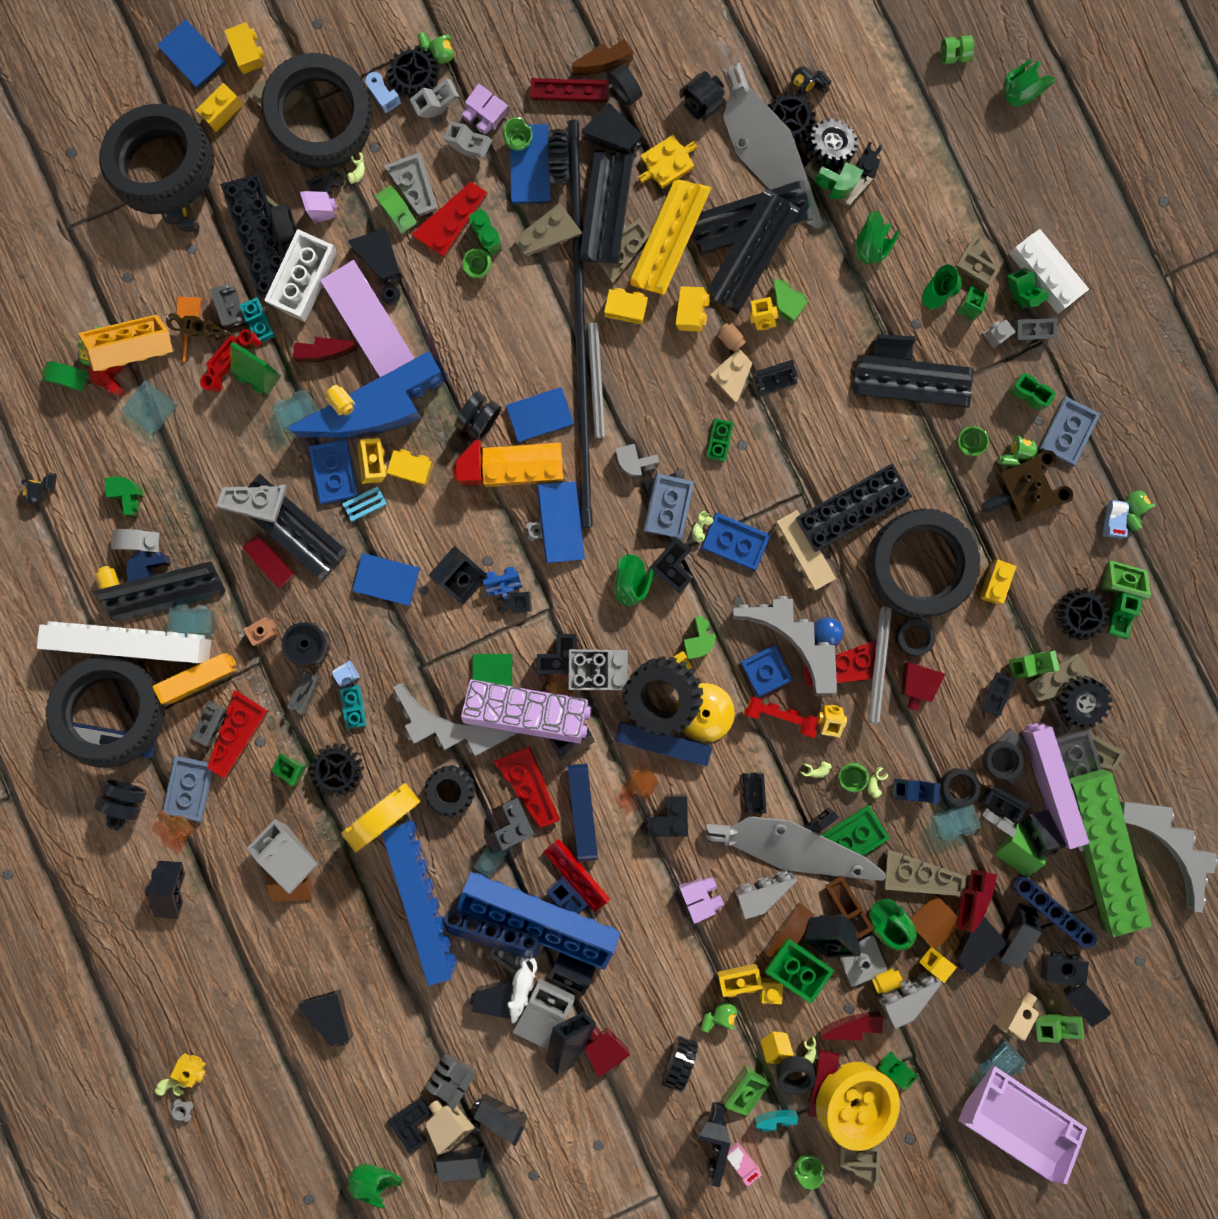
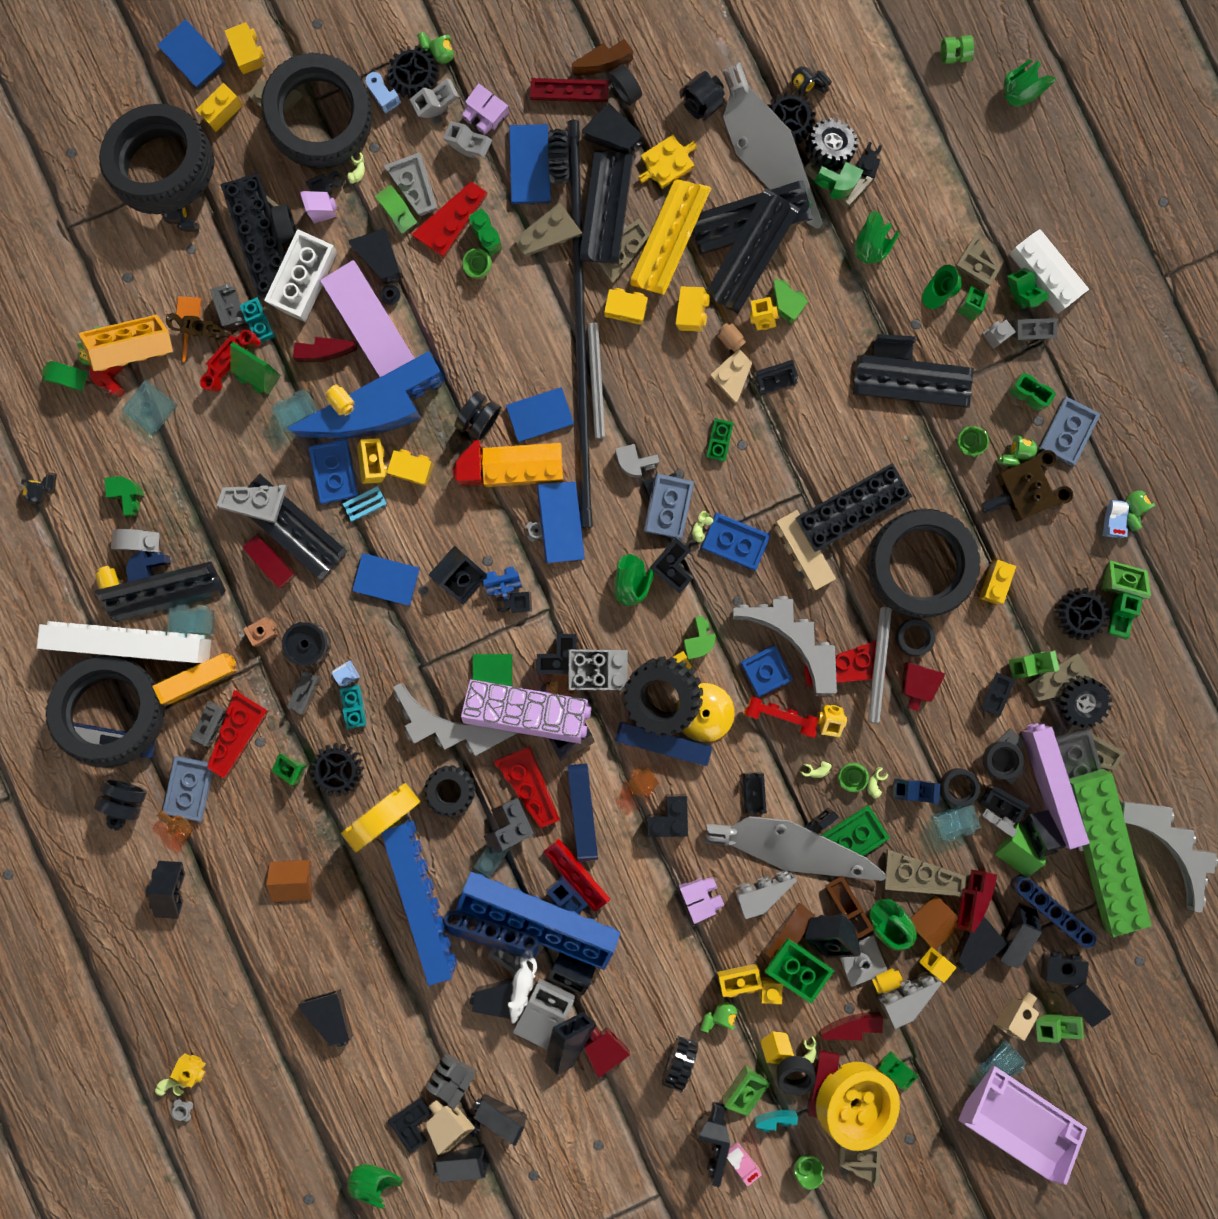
light grey slope [247,819,318,894] -> none
bright green hair [503,117,533,151] -> none
blue hair [814,617,844,646] -> none

